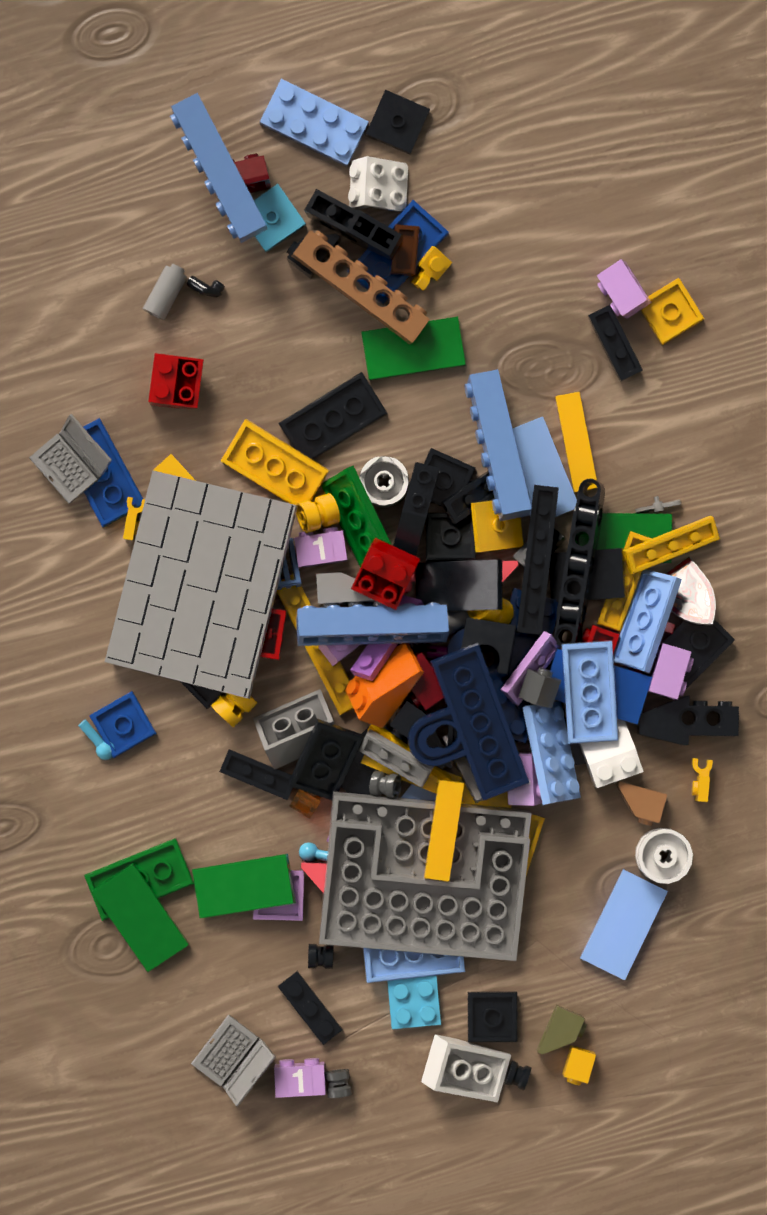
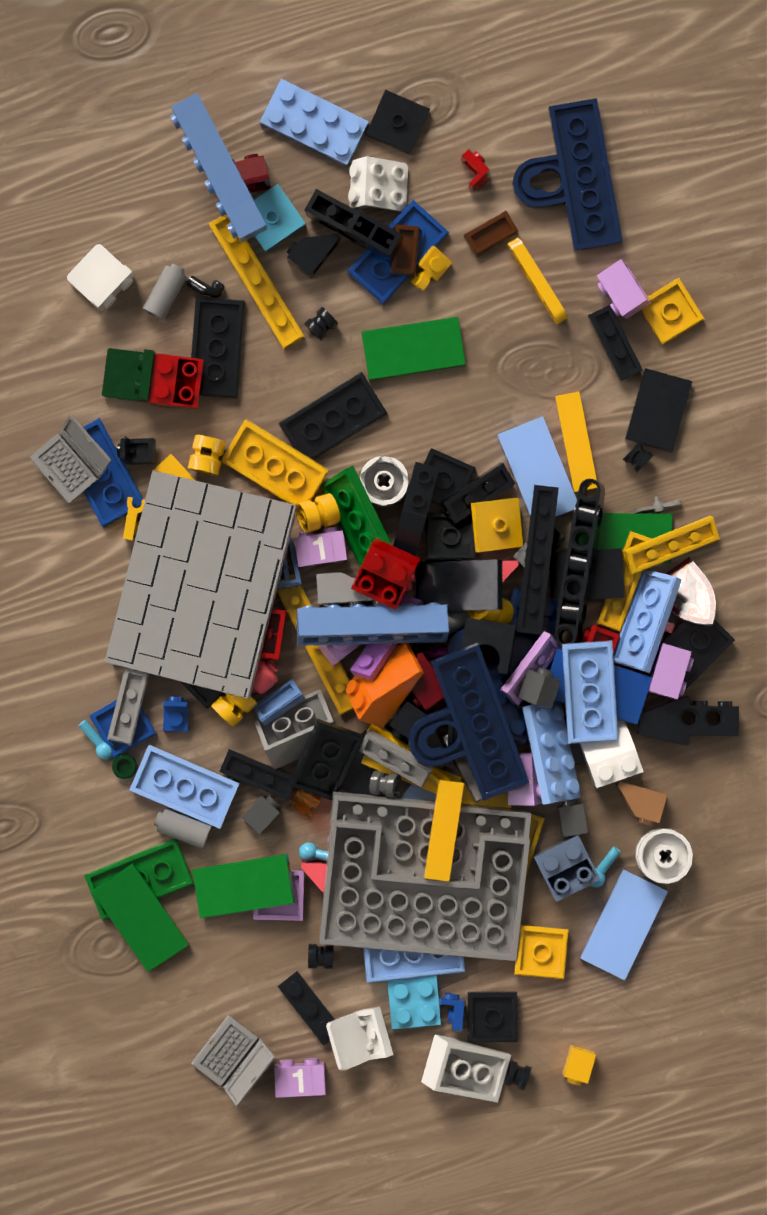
medium nougat brick [292,230,430,344] -> none
dark grey wheel [325,1069,352,1098] -> none
medium blue brick [464,369,532,521] -> none
olive slope [536,1004,587,1055] -> none
yellow plate [692,758,713,802] -> none
none -> white bracket [67,244,134,311]
none -> dark green bracket [102,348,155,403]
none -> light grey tile [107,667,150,745]
none -> dark green tile [112,754,137,779]
none -> black bracket [117,436,156,465]
none -> light blue plate [129,745,240,829]
none -> light grey brick [154,808,212,849]
none -> blue bracket [163,696,189,732]
none -> yellow wheel [187,435,226,476]
none -> black tile [191,297,245,399]
none -> yellow tile [209,215,305,350]
none -> dark grey brick [242,795,280,835]
none -> coral head [251,658,279,694]
none -> medium blue tile [253,679,306,726]
none -> black wheel [304,307,338,341]
none -> white bracket [327,1007,393,1071]
none -> blue bracket [439,993,464,1031]
none -> red bracket [461,149,490,191]
none -> reddish brown tile [464,211,519,257]
none -> yellow beam [507,238,568,325]
none -> dark blue plate [512,98,623,252]
none -> yellow plate [514,925,568,979]
none -> sand blue slope [533,835,601,902]
none -> dark grey brick [557,799,588,837]
none -> medium azure bar [589,846,621,888]
none -> black wheel [622,442,653,473]
none -> black tile [625,368,692,453]

